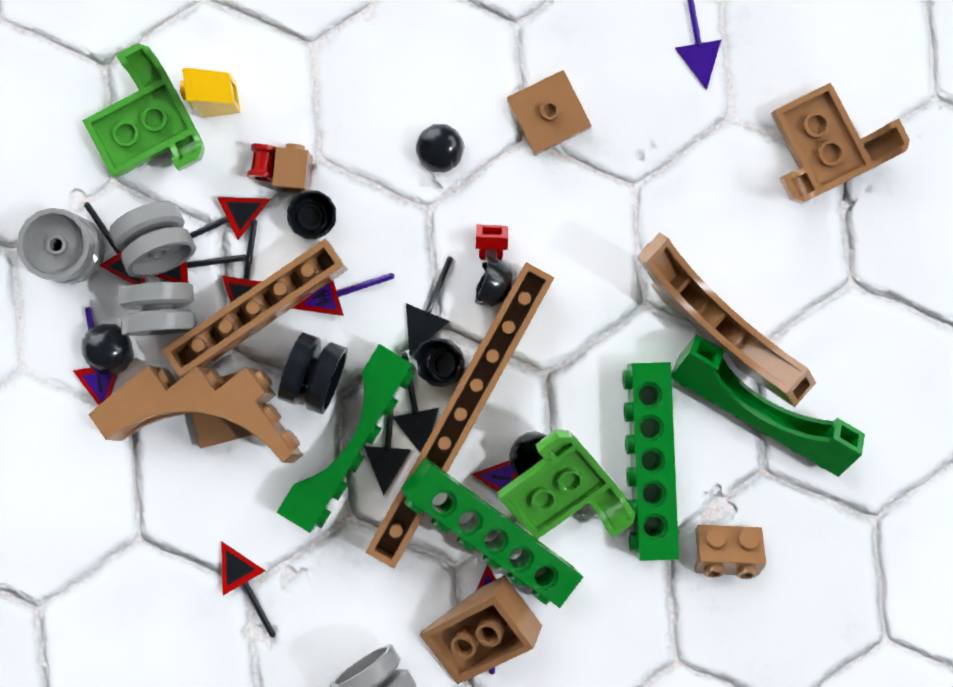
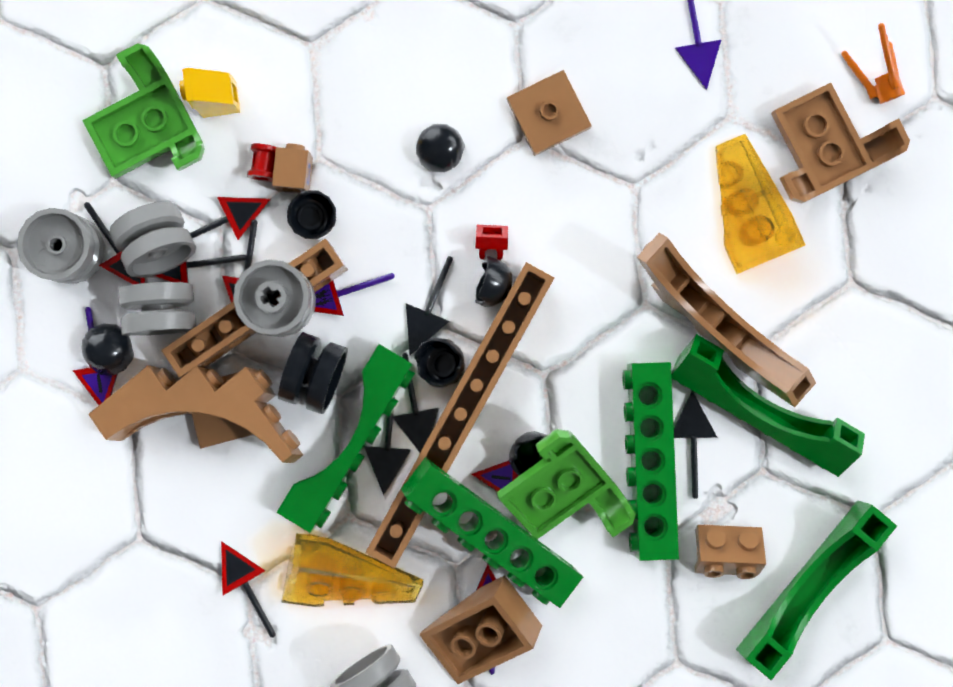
none -> light grey wheel [233,259,316,337]
none -> clear yellow wedge [281,533,423,607]
none -> black piece [674,390,717,499]
none -> clear yellow wedge [715,133,806,275]
none -> green arch [736,500,897,680]
none -> orange plant [841,23,906,104]

